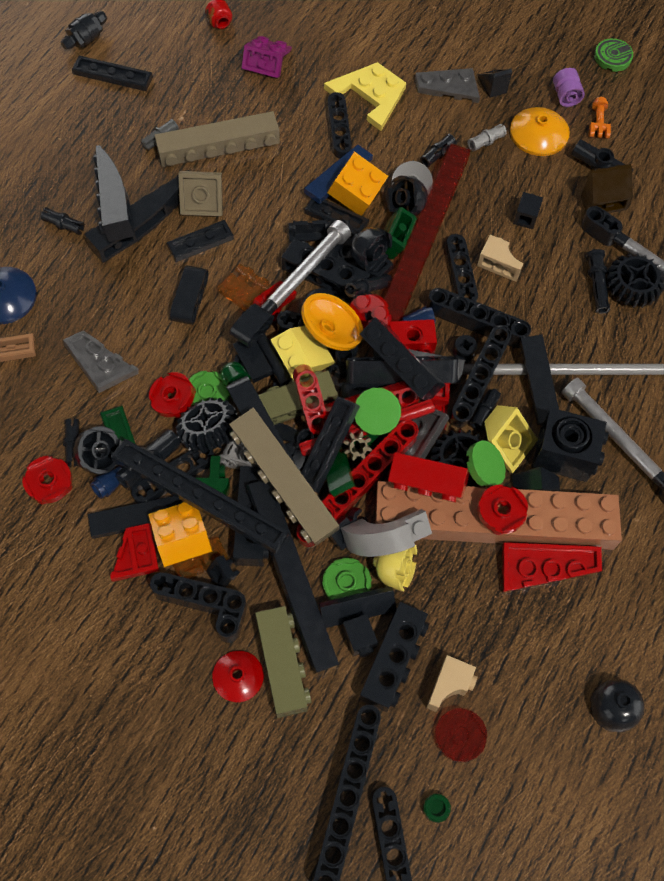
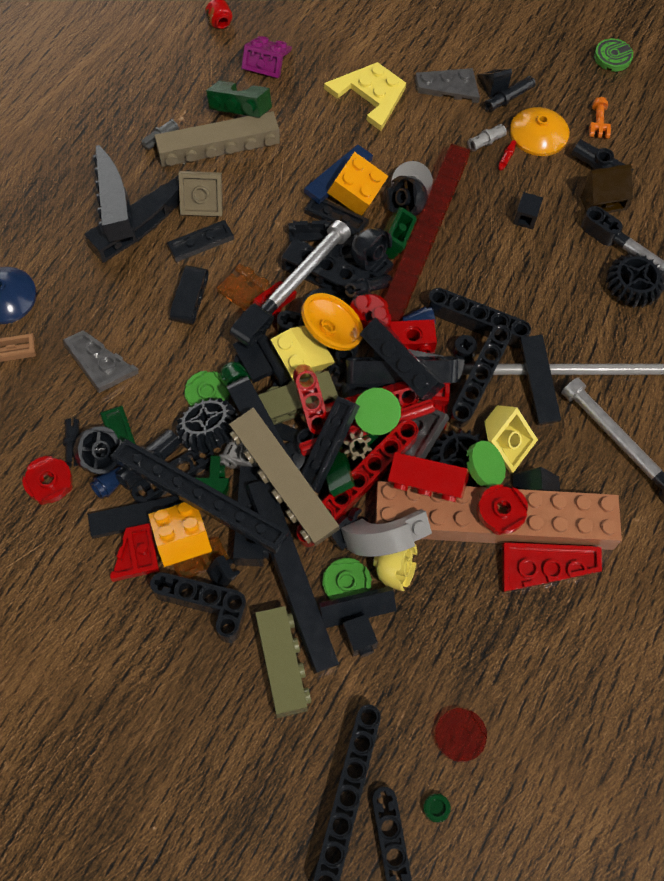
black pin [41,207,85,235] -> none
black piece [60,11,107,50] -> none
black tile [72,55,153,91] -> none
red plate [149,372,196,418] -> none
red dish [212,651,264,703] -> none
black beam [328,92,352,159] -> none
black brick [359,602,430,712] -> none
black pin [420,134,456,168] -> none
tan arch [426,655,478,712] -> none
black beam [446,234,478,302] -> none
black axle [470,389,501,431] -> none
tan arch [477,235,524,282] -> none
black brick [532,408,609,482] -> none
medium lavender wheel [553,68,585,107] -> none
black pin [586,249,610,314] -> none
black cylinder [590,679,645,732] -> none
none -> dark green arch [206,80,272,118]
none -> black pin [484,76,536,112]
none -> red piece [498,140,516,171]

